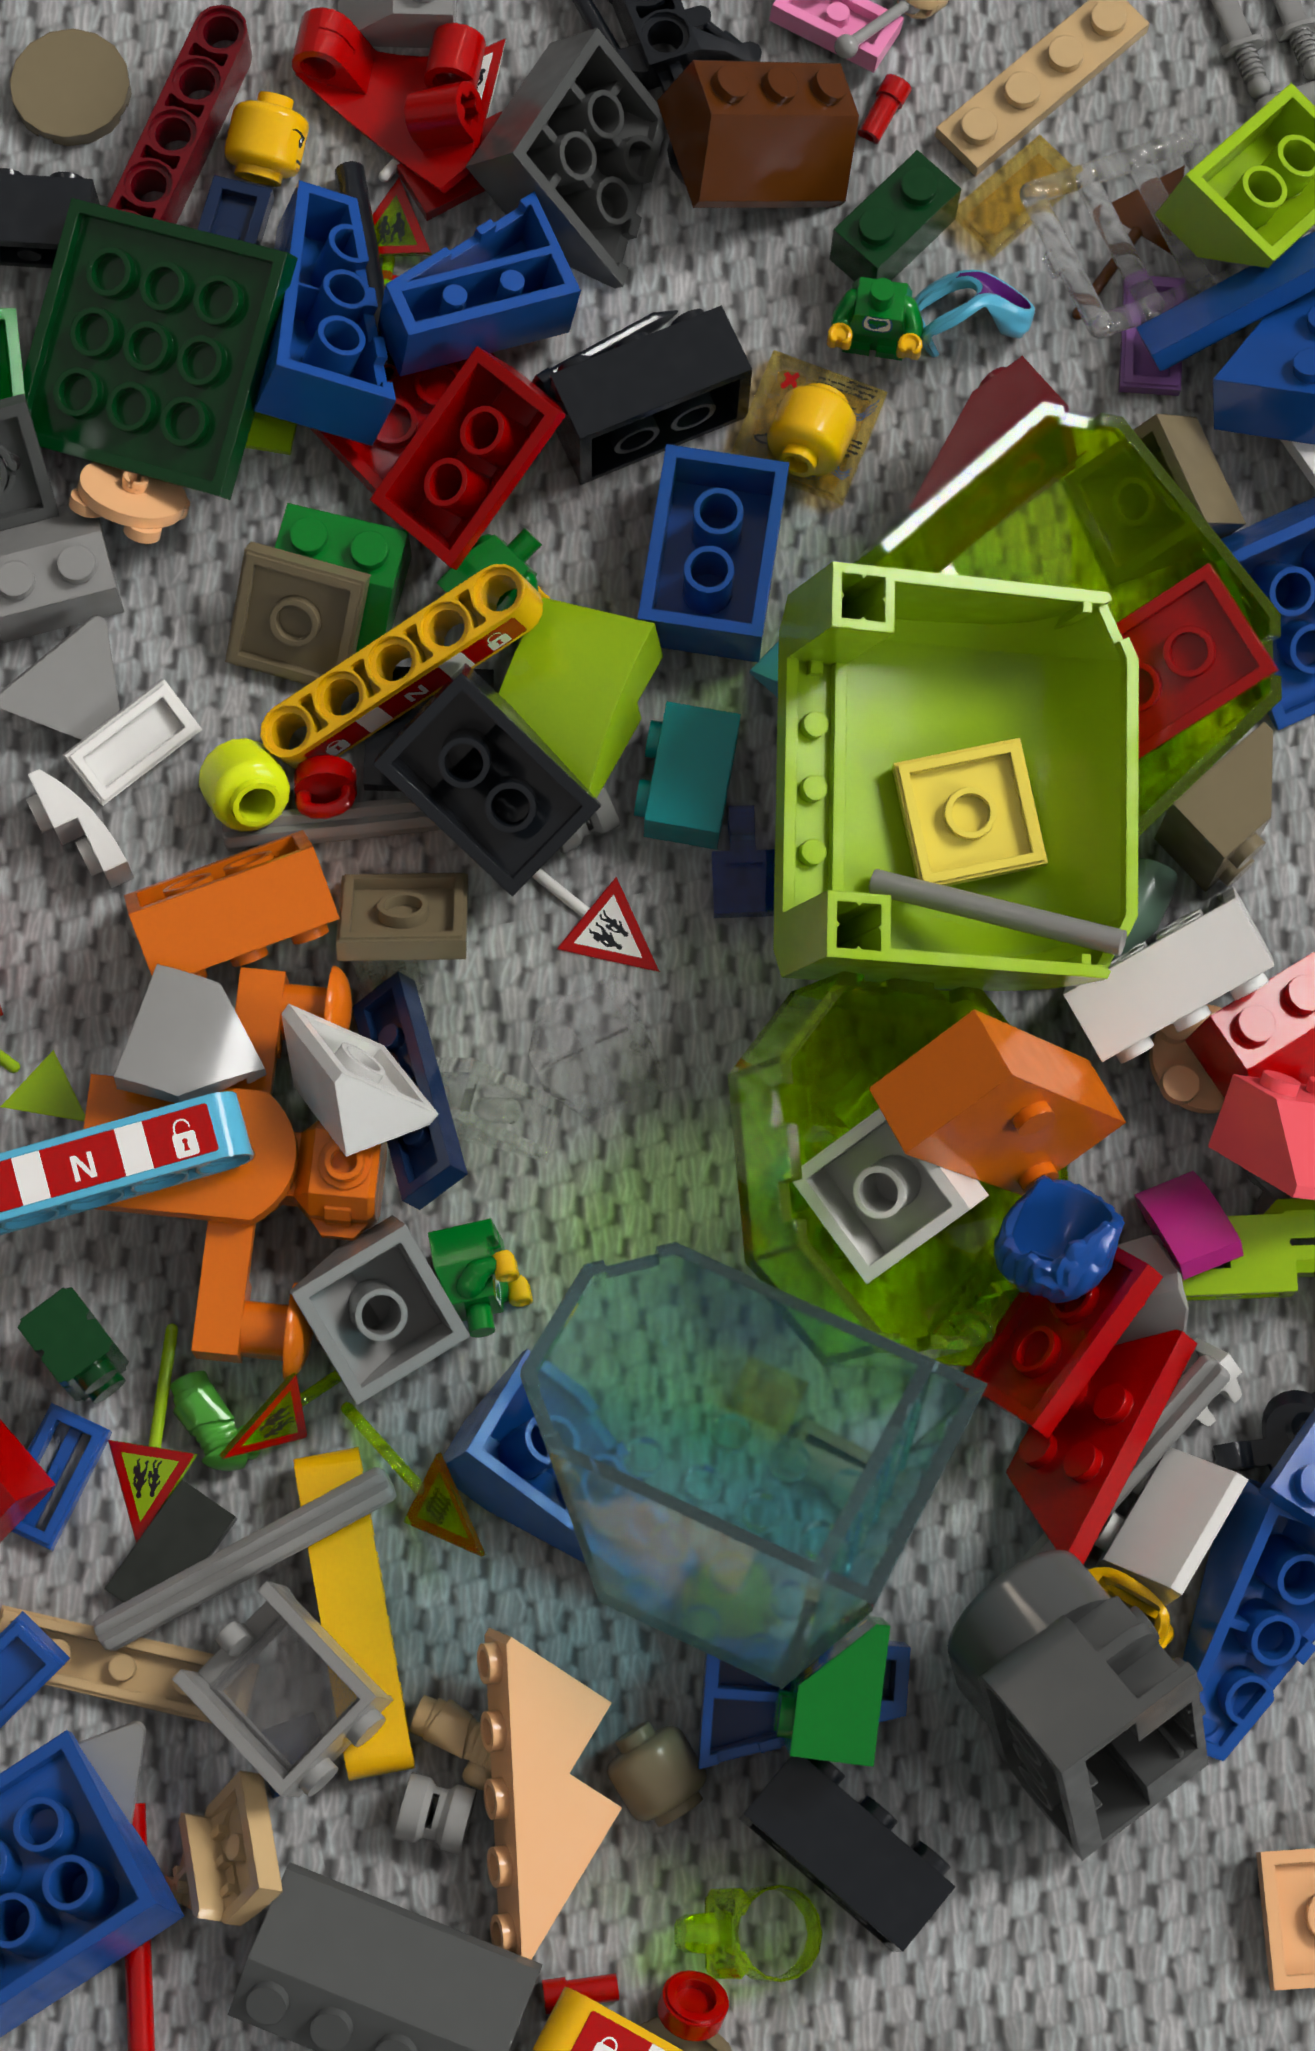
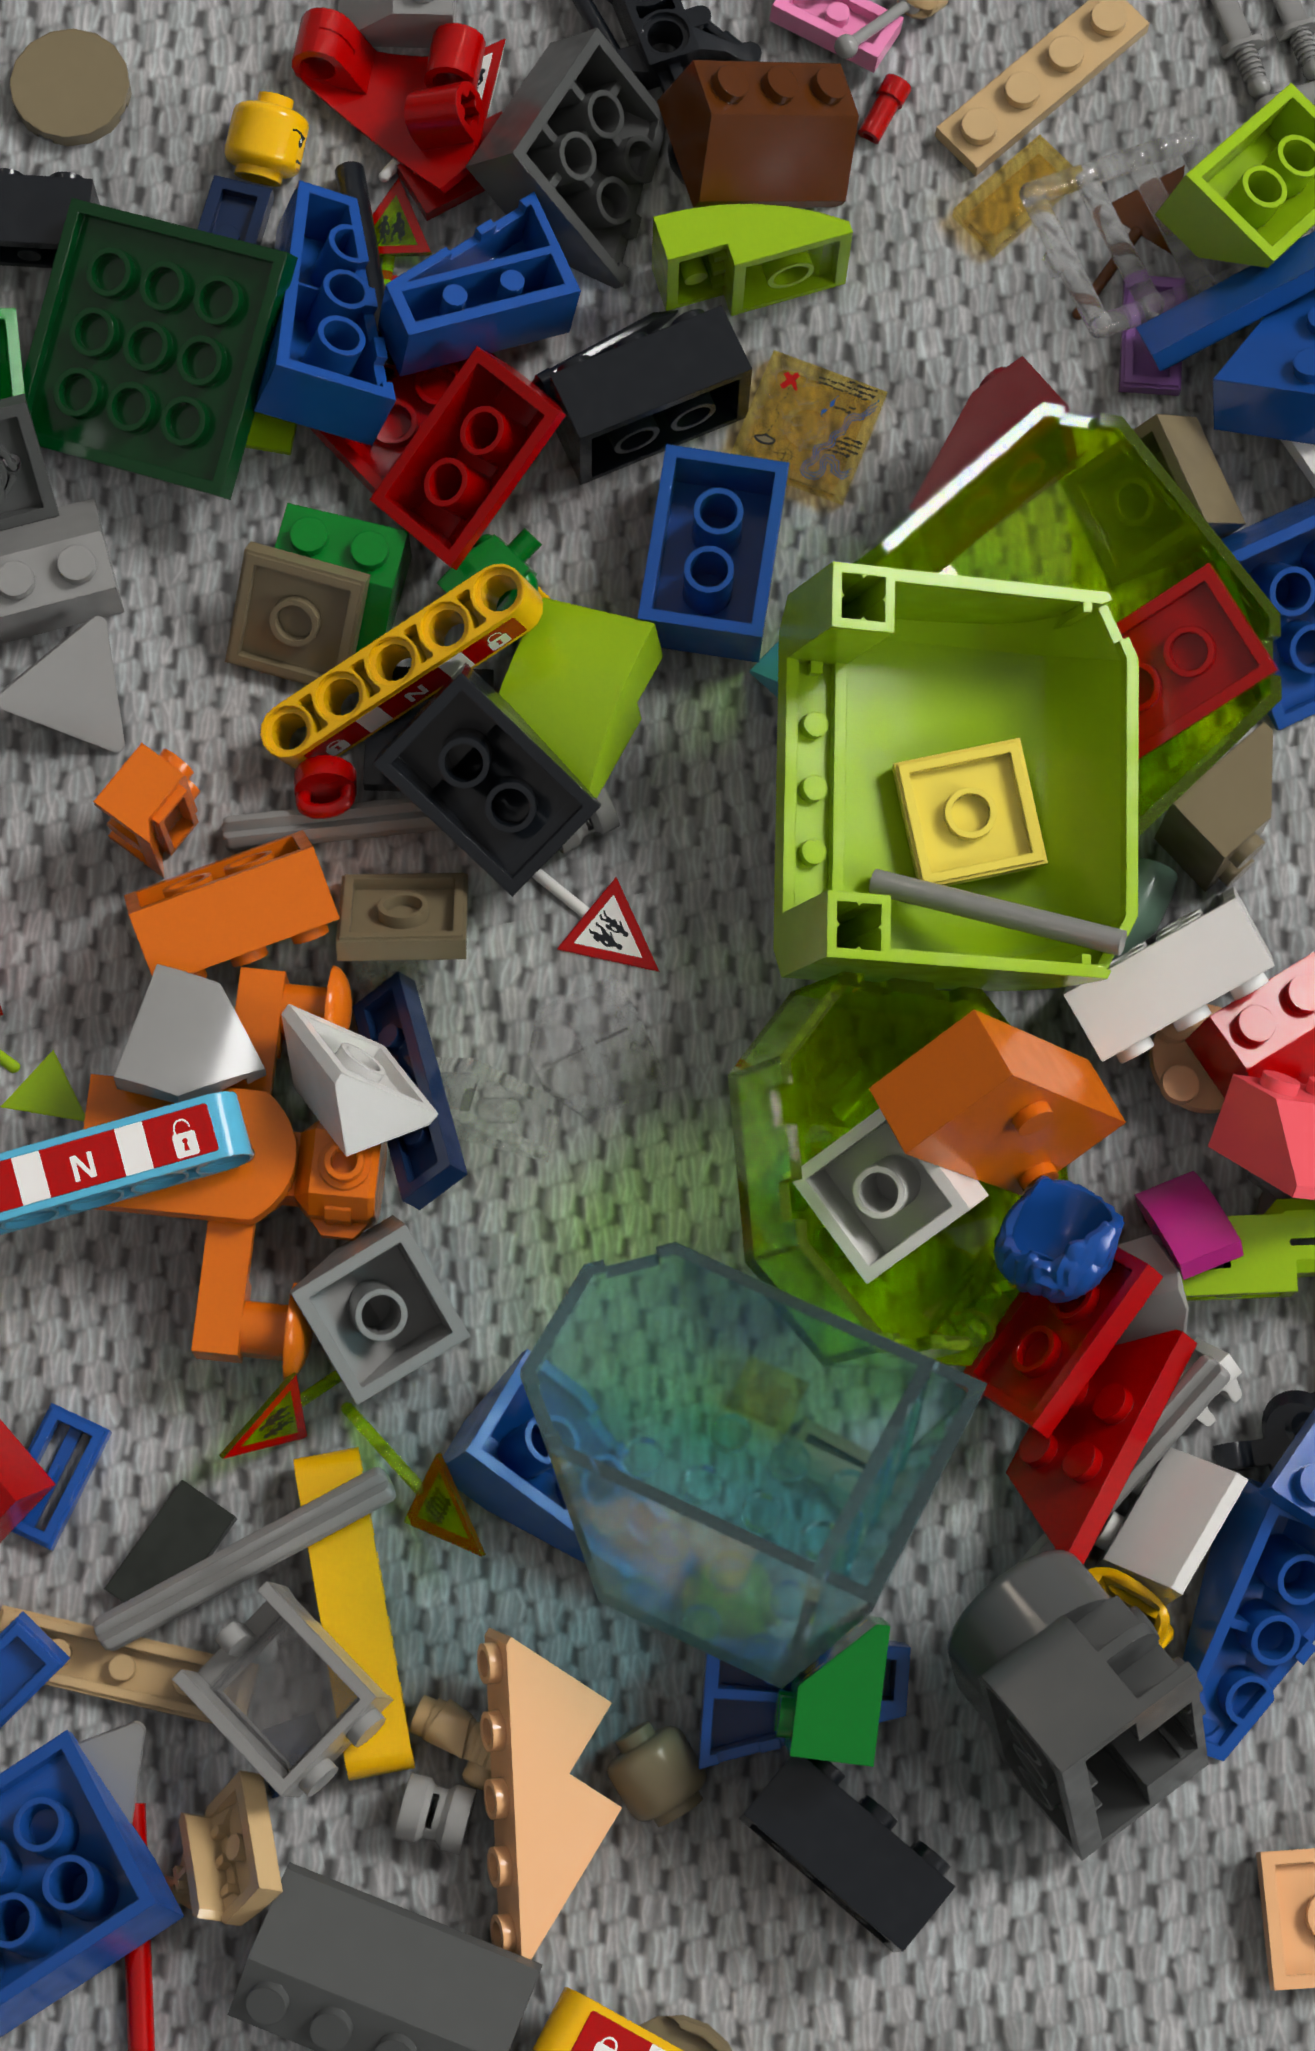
dark green brick [17,1287,129,1404] -> none
white slope [26,769,134,888] -> none
white tile [62,679,202,806] -> none
light nougat piece [69,462,190,544] -> none
dark red beam [107,5,252,224] -> none
piece [108,1323,198,1543] -> none
bright green arm [170,1371,262,1472] -> none
neon yellow head [199,738,290,832] -> none
green piece [428,1218,533,1338] -> none
red piece [541,1973,619,2015] -> none
teal brick [634,701,741,850] -> none
red tile [657,1970,729,2041] -> none
clear neon green piece [674,1885,823,1982] -> none
clear blue plate [711,805,775,918] -> none
yellow head [767,383,856,477] -> none
green piece [827,277,923,361] -> none
dark green brick [830,150,961,282] -> none
medium azure piece [915,270,1035,358] -> none
none -> orange window [93,743,200,878]
none -> lime slope [652,204,853,316]

